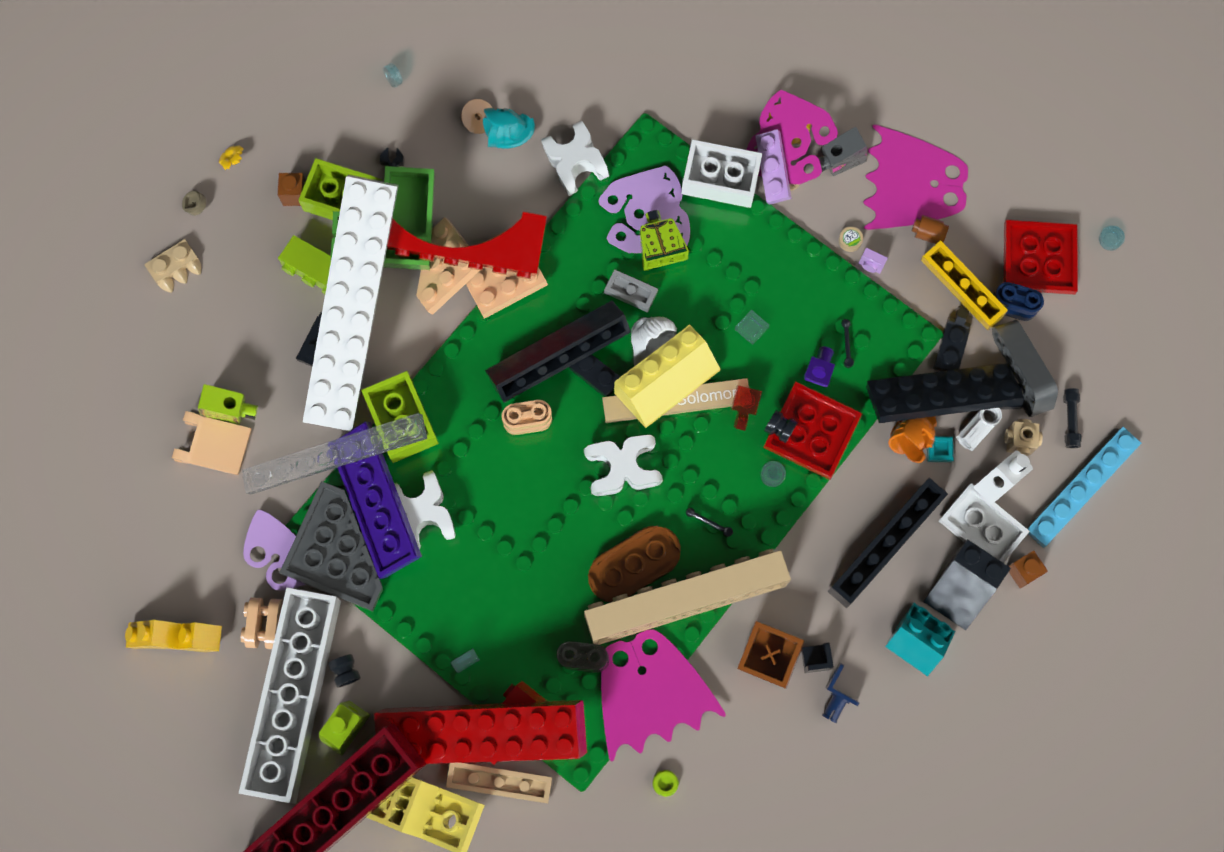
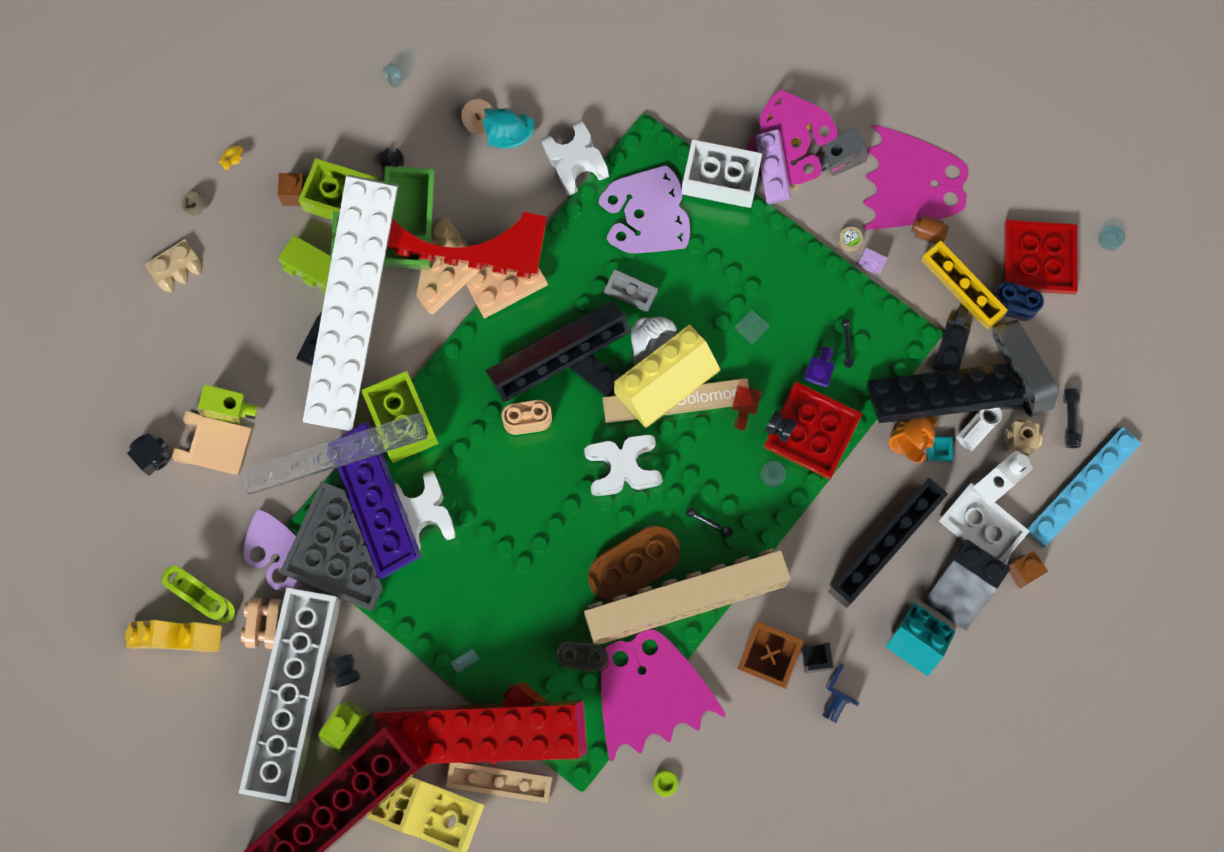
lime torso [640,210,689,271] -> none
none -> black brick [127,434,172,476]
none -> lime piece [161,566,237,624]

